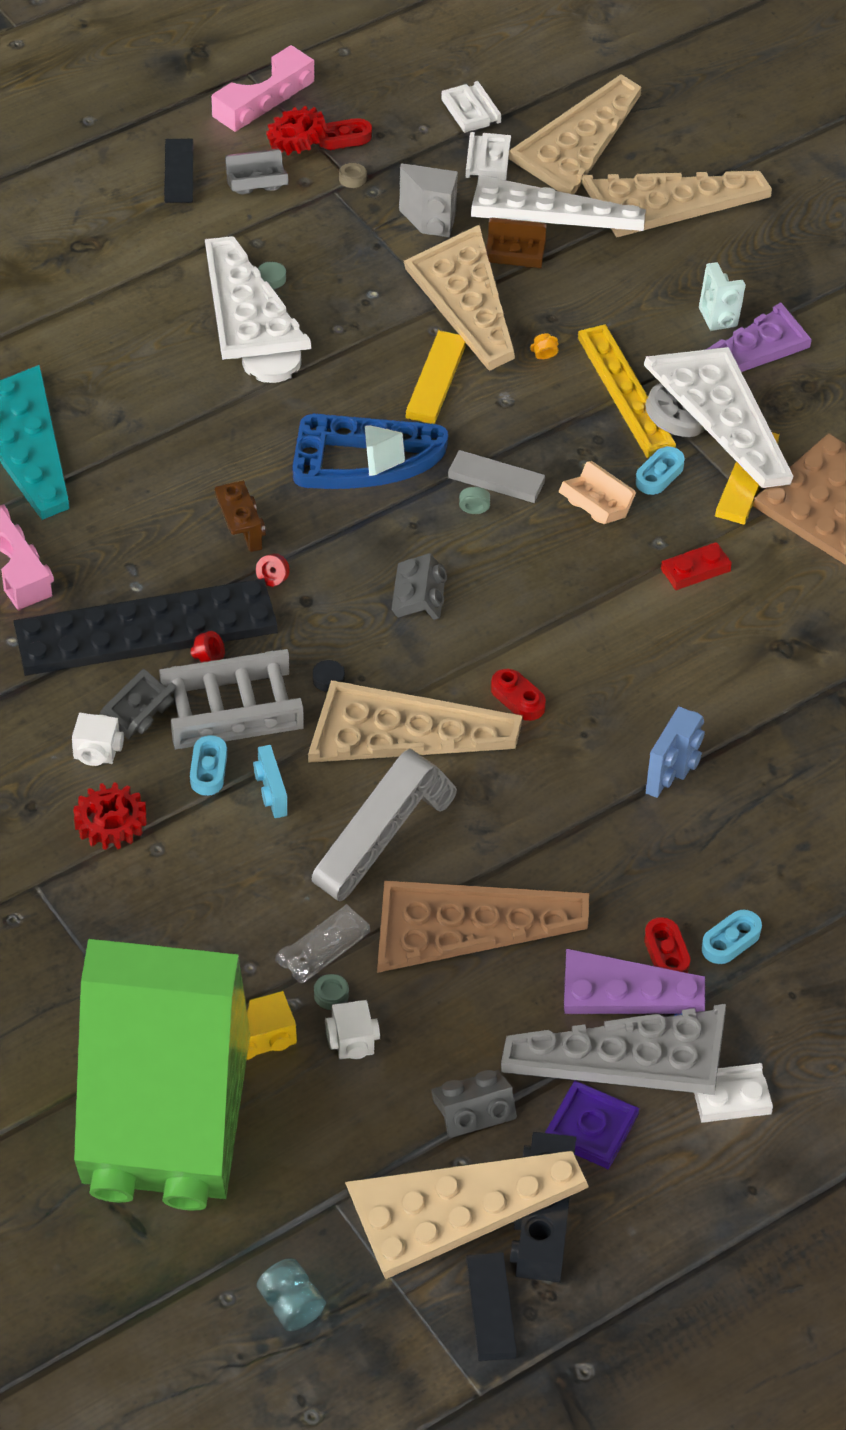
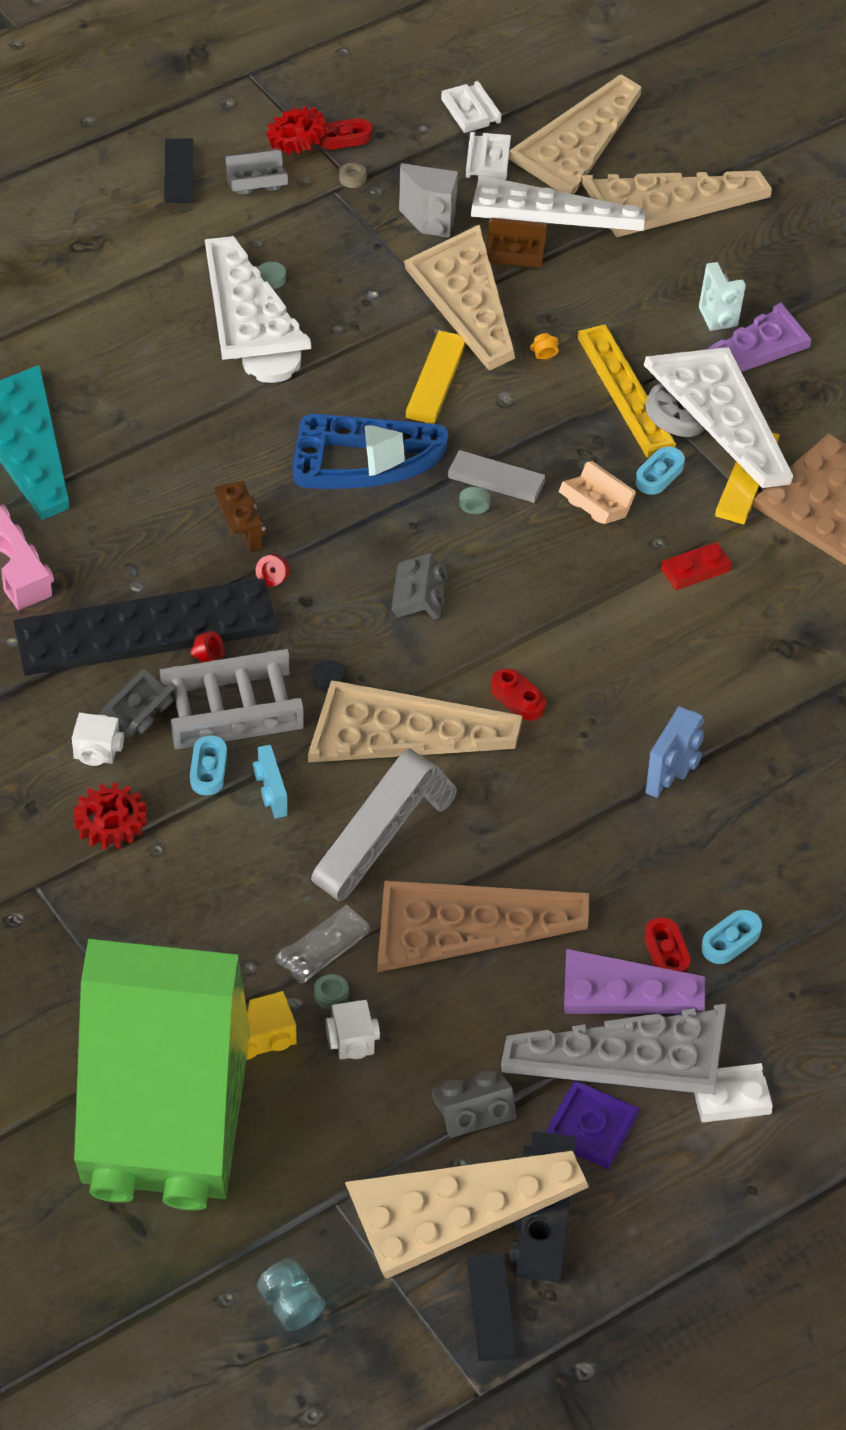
bright pink arch [212,45,314,132] -> none

